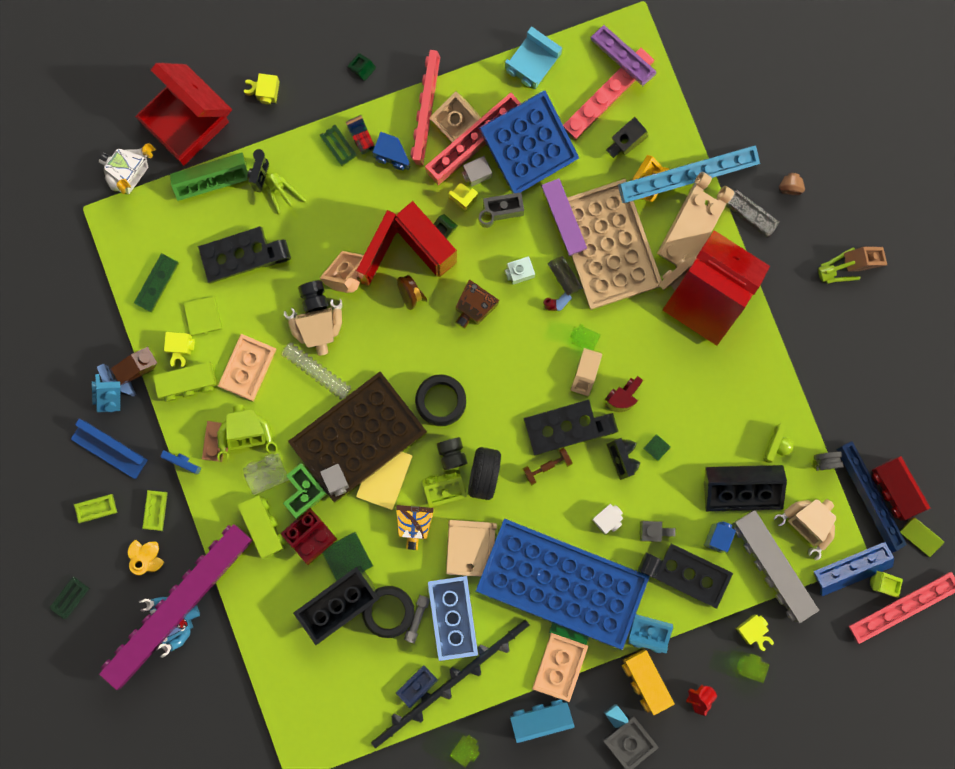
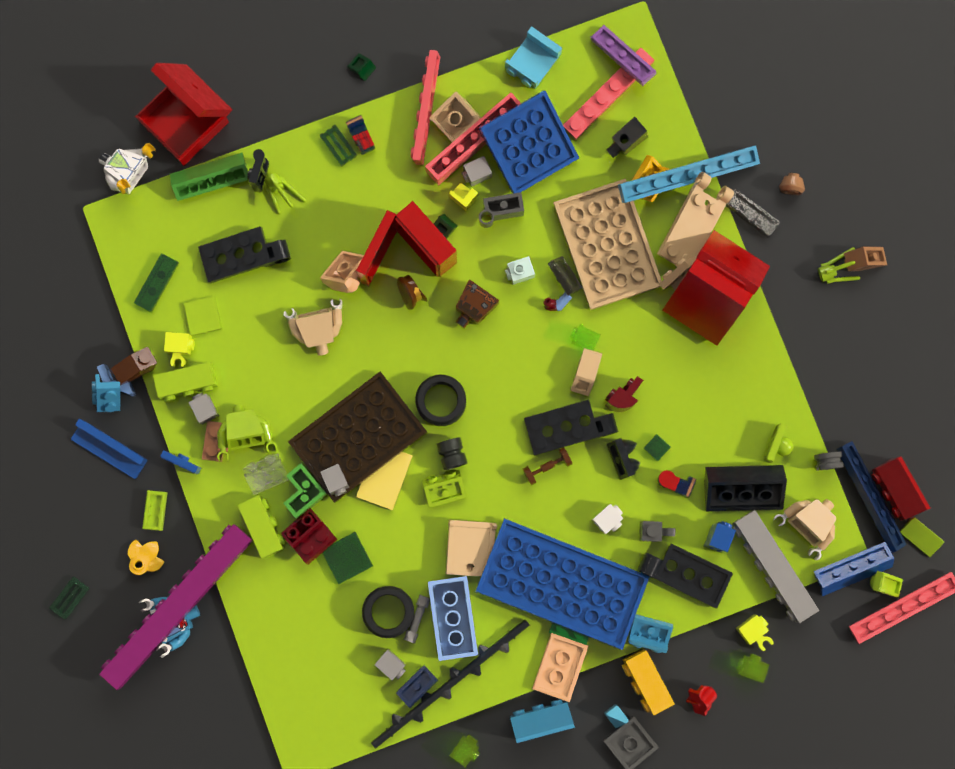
lime plate [74,494,117,523] -> none
light nougat tile [218,334,277,402] -> none
neon yellow brick [244,73,280,105] -> none
clear piece [281,342,351,400] -> none
black slope [293,566,380,645] -> none
black wheel [298,280,329,313] -> none
blue slope [372,132,410,171] -> none
torso [396,505,434,550] -> none
black tyre [468,447,501,500] -> none
medium lavender tile [541,178,587,256] -> none
none -> light grey brick [189,393,219,425]
none -> light grey brick [375,649,406,680]
none -> leg [657,470,697,498]

